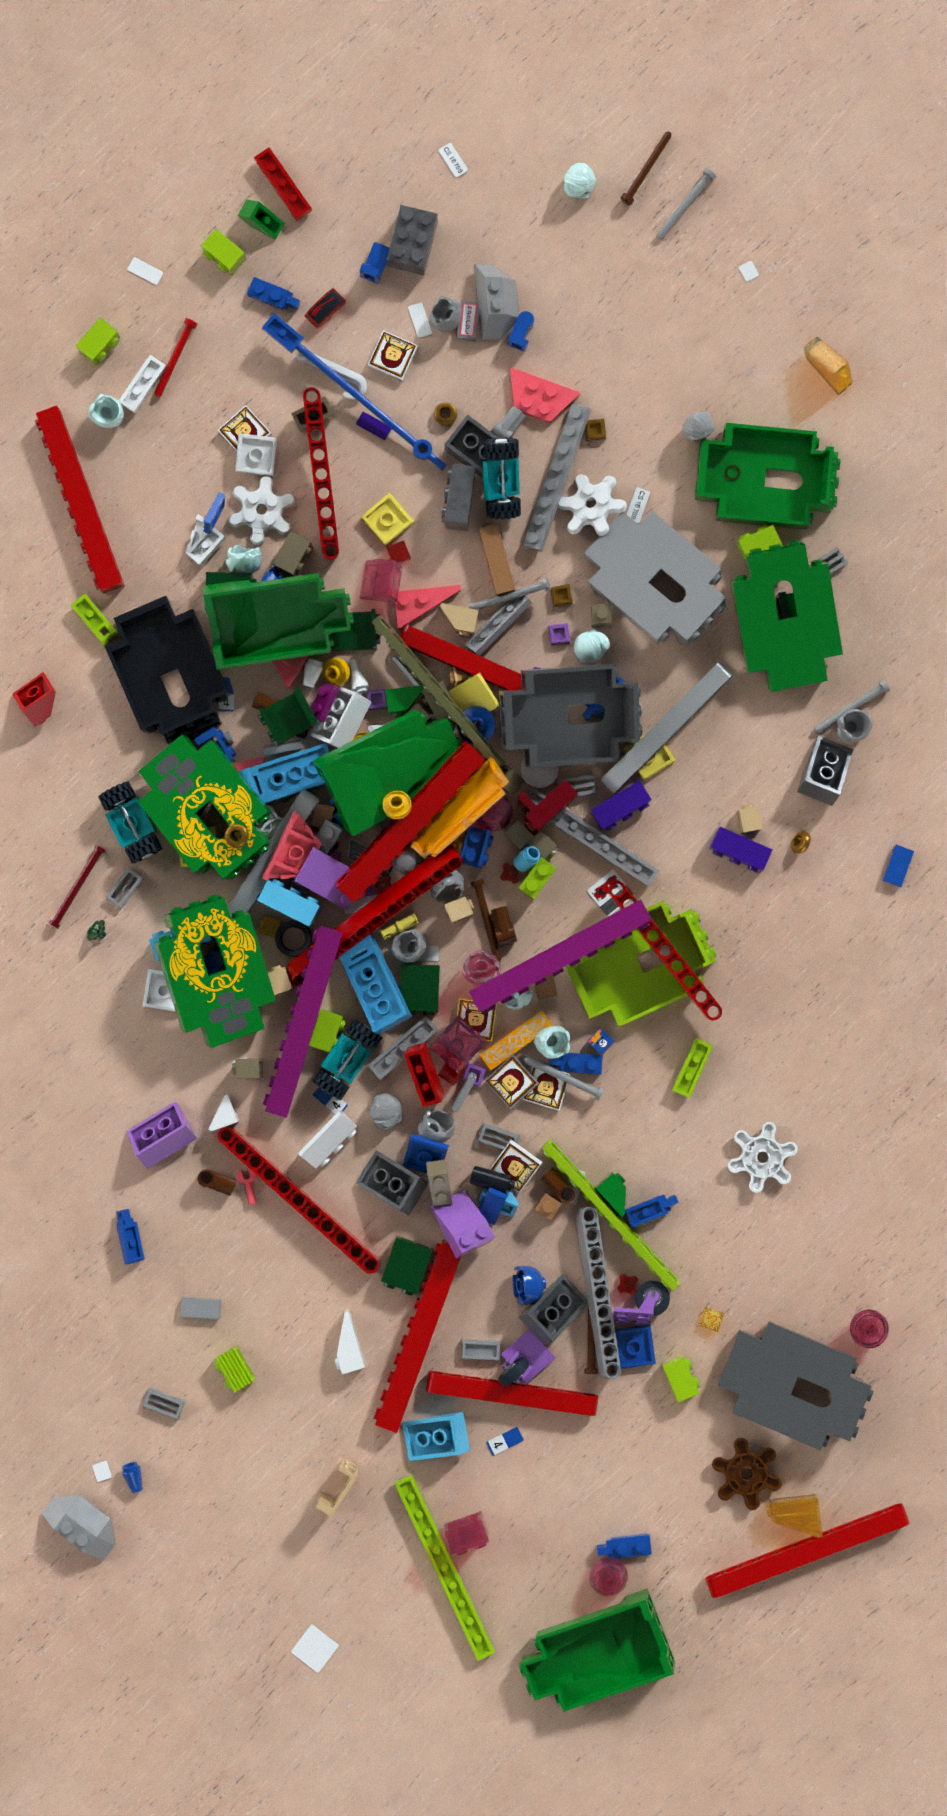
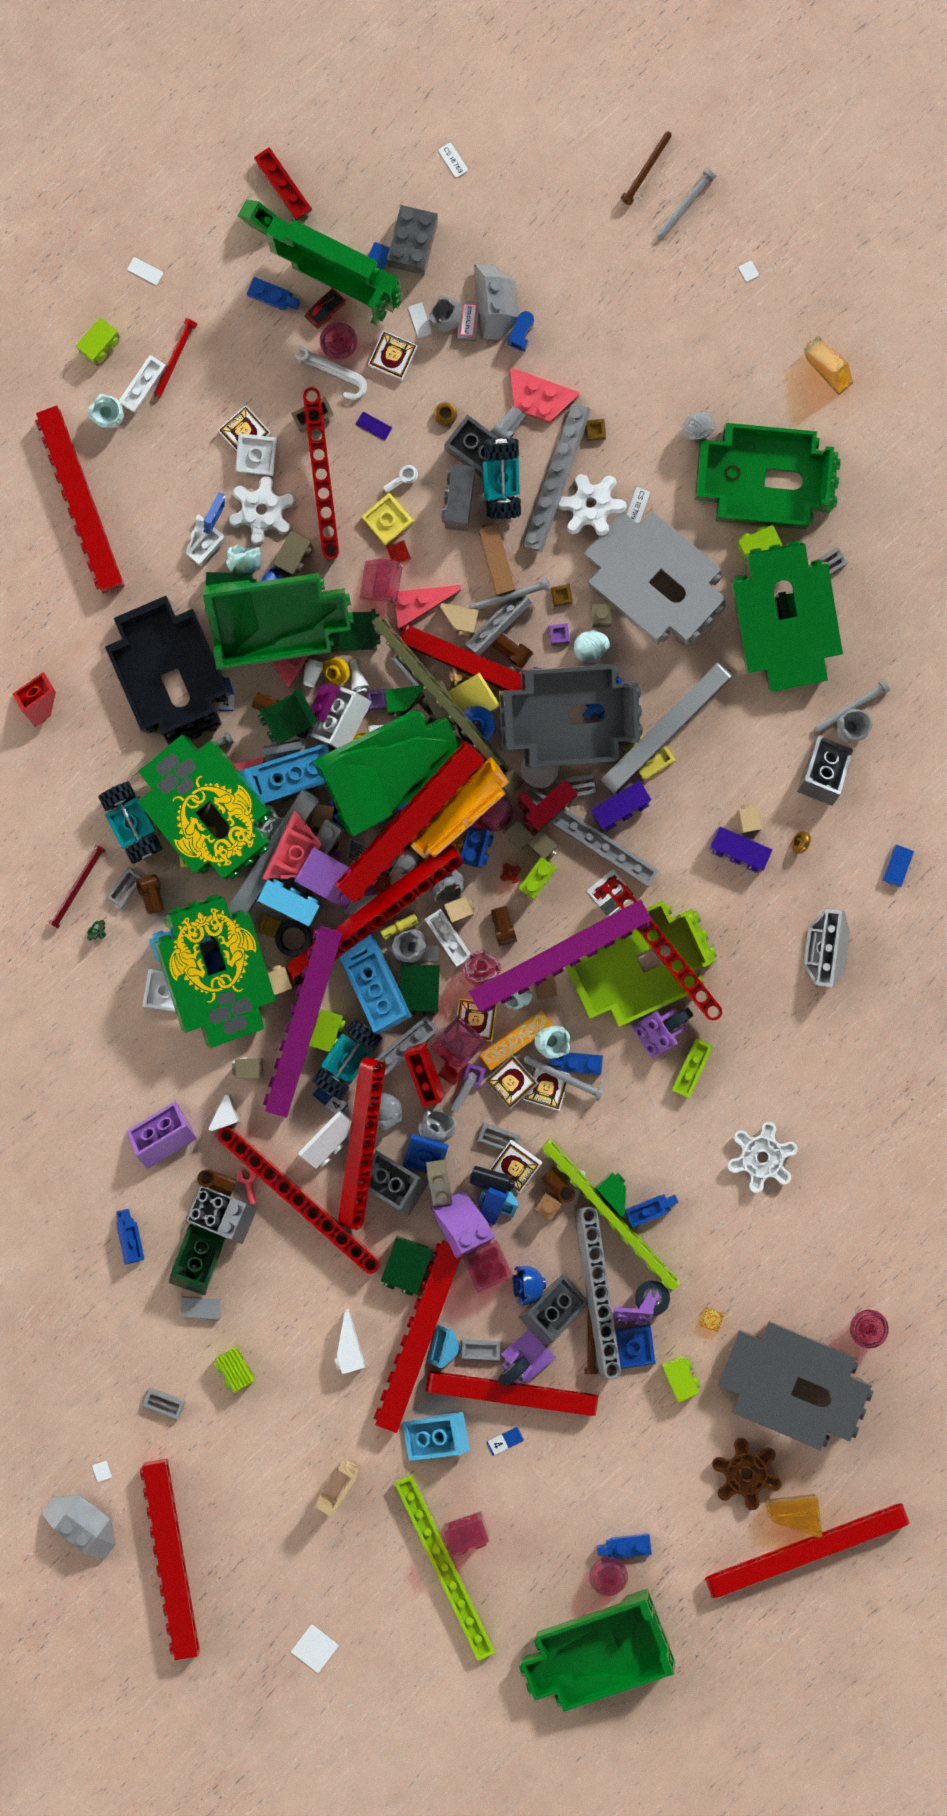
lime plate [70,593,120,646] -> none
blue cone [122,1462,143,1493] -> none
blue bracket [195,727,236,763] -> none
lime brick [201,229,246,276] -> none
pearl gold piece [225,824,249,848] -> none
blue bar [262,313,447,471] -> none
yellow plate [383,791,412,820] -> none
reddish brown bar [470,879,501,963] -> none
medium azure brick [514,846,540,872] -> none
light aqua hair [564,163,596,199] -> none
blue tile [587,1028,615,1055] -> none
clear red plate [617,1274,638,1295] -> none
none -> reddish brown piece [136,874,164,915]
none -> red brick [140,1458,200,1661]
none -> dark green slope [169,1224,225,1295]
none -> dark grey slope [186,1186,258,1244]
none -> green panel [266,216,403,326]
none -> clear pink cone [320,322,358,360]
none -> red beam [338,1057,385,1230]
none -> white plate [383,465,418,493]
none -> white plate [425,909,473,967]
none -> medium azure slope [428,1325,461,1368]
none -> clear pink brick [462,1239,513,1293]
none -> reddish brown piece [493,632,534,669]
none -> medium lavender plate [631,1007,693,1059]
none -> light grey wedge [804,909,850,988]

